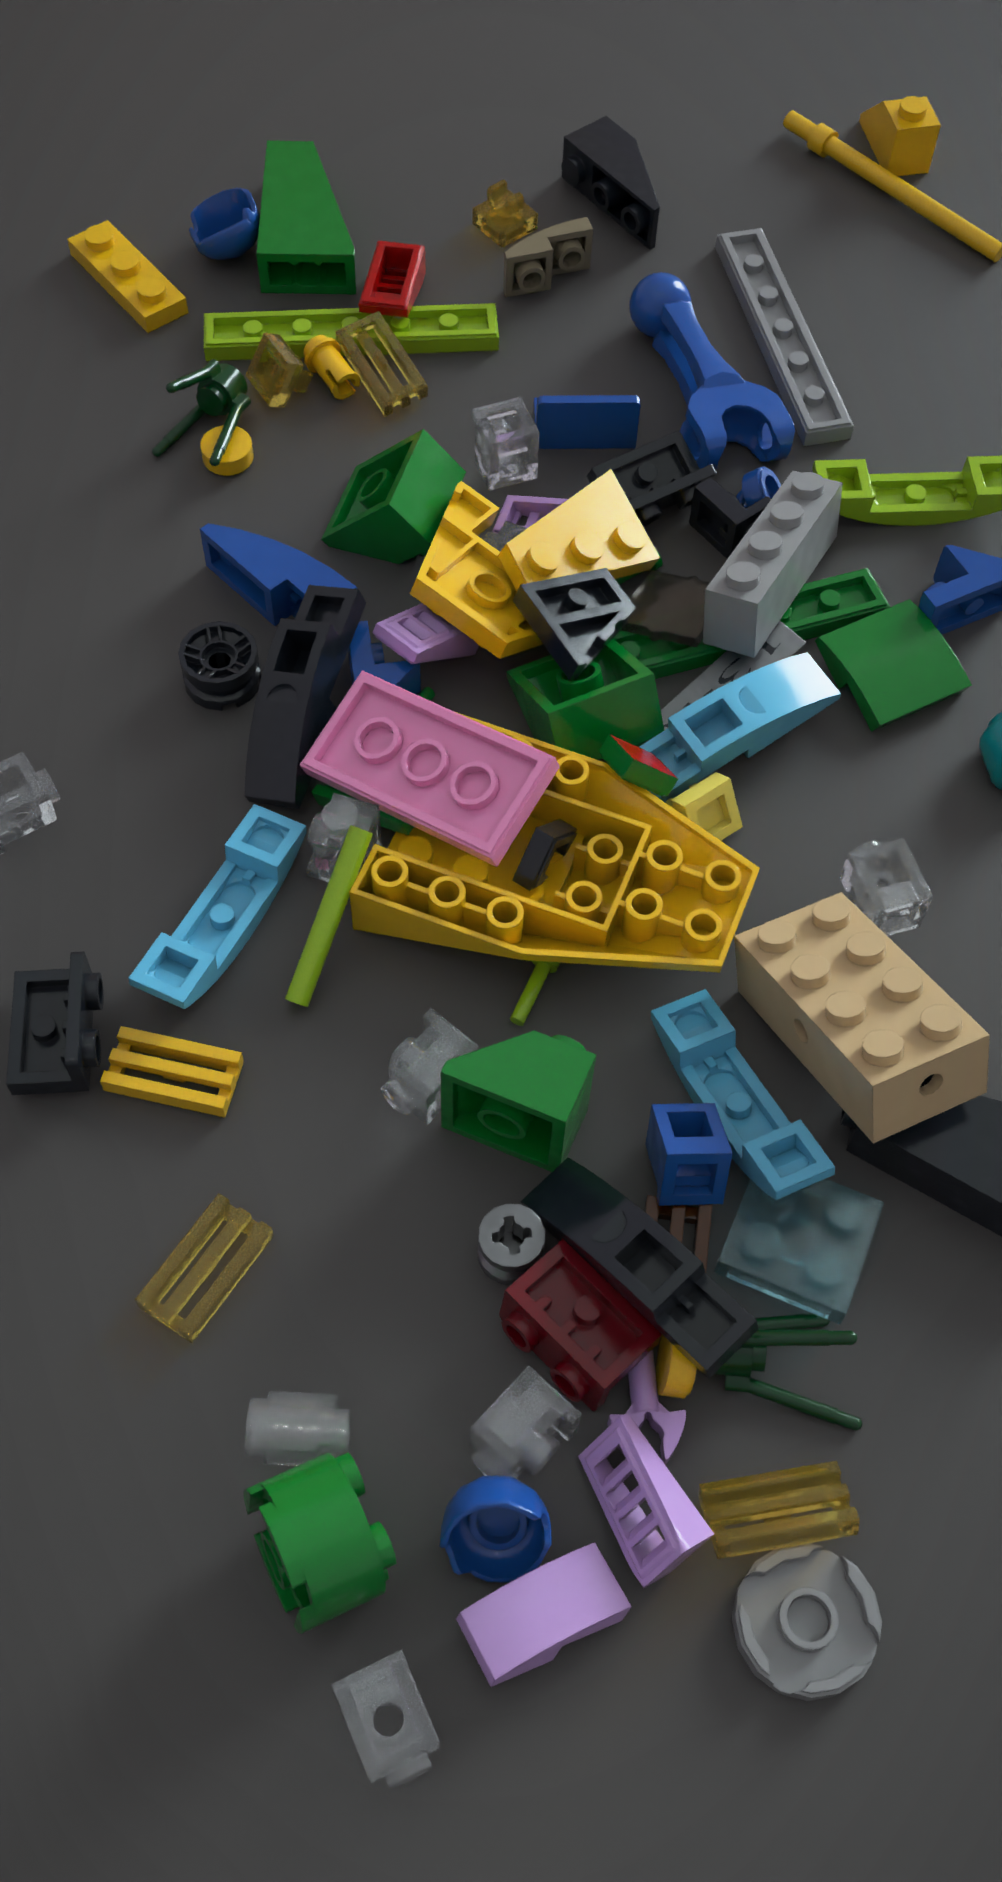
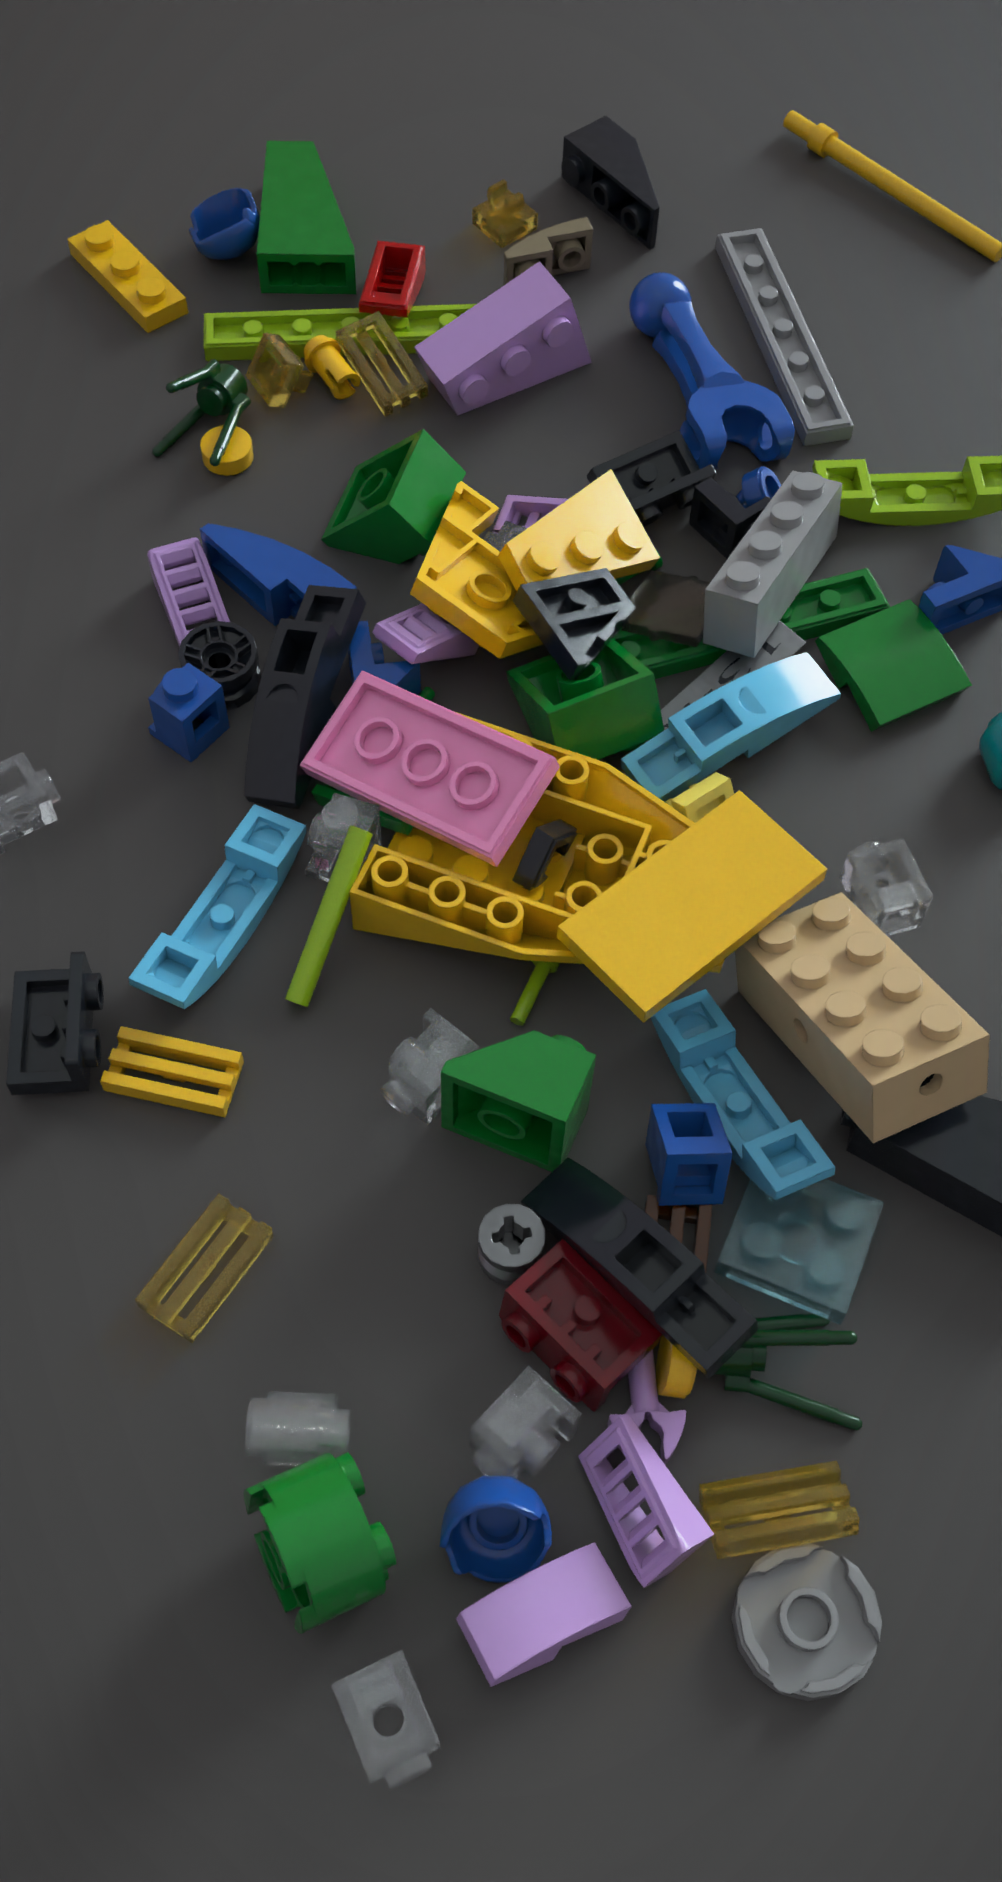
clear brick [472,397,540,491] -> none
blue panel [533,395,641,449] -> none
green tile [599,734,678,797] -> none
yellow slope [859,96,941,176] -> none
none -> lavender slope [147,537,230,647]
none -> blue brick [148,663,230,763]
none -> lavender wedge [414,261,592,416]
none -> yellow tile [557,790,828,1023]

